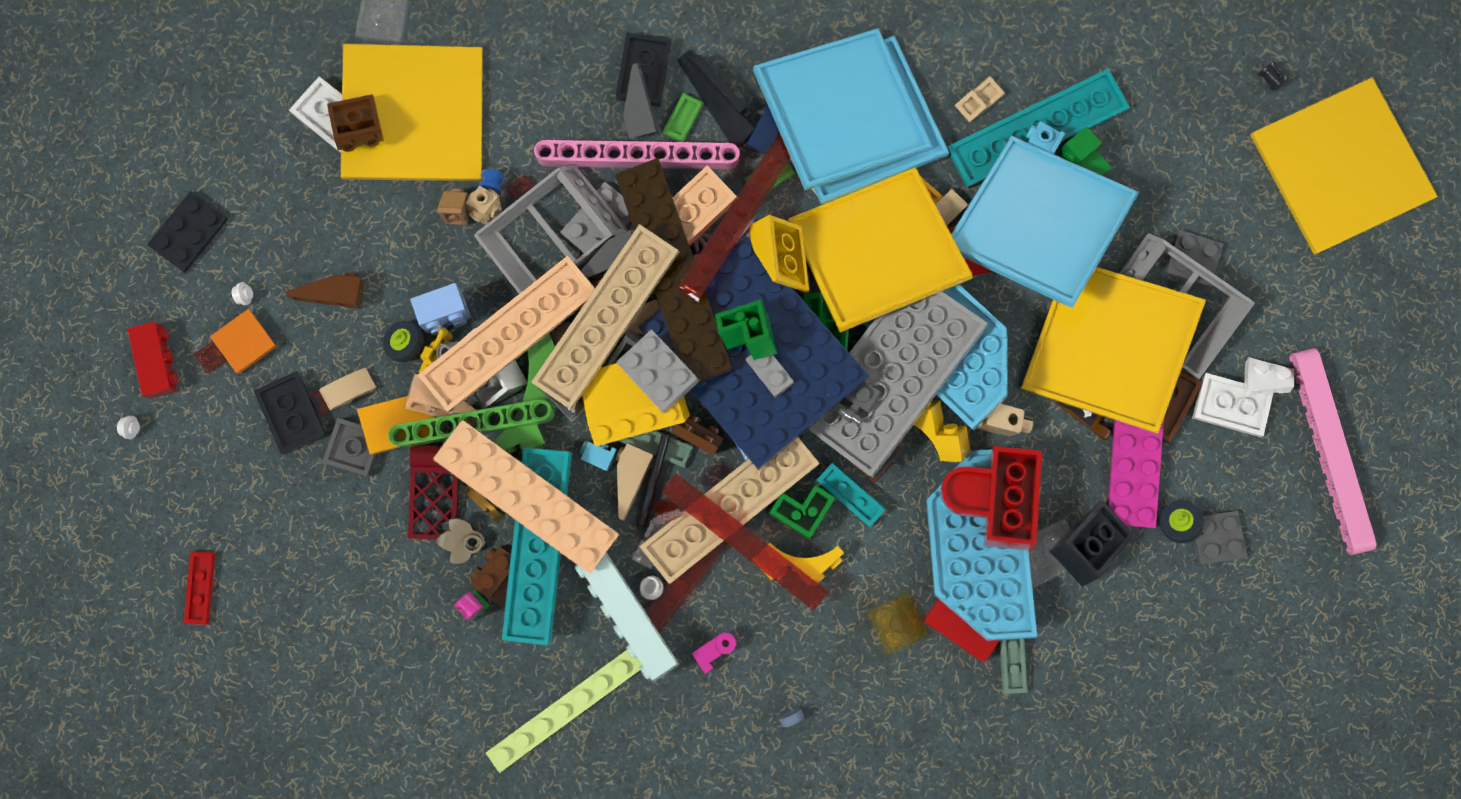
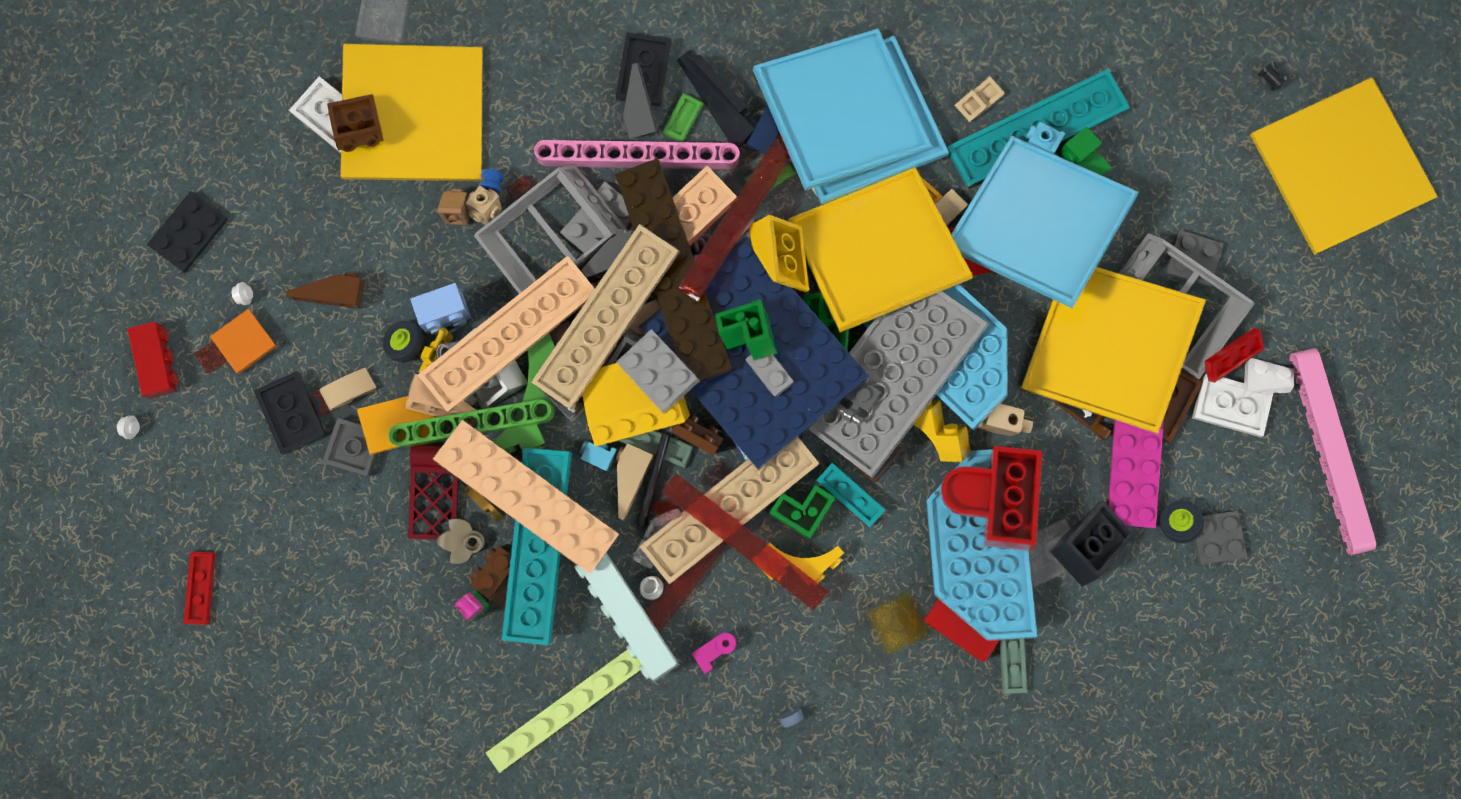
none -> red tile [1204,328,1264,383]

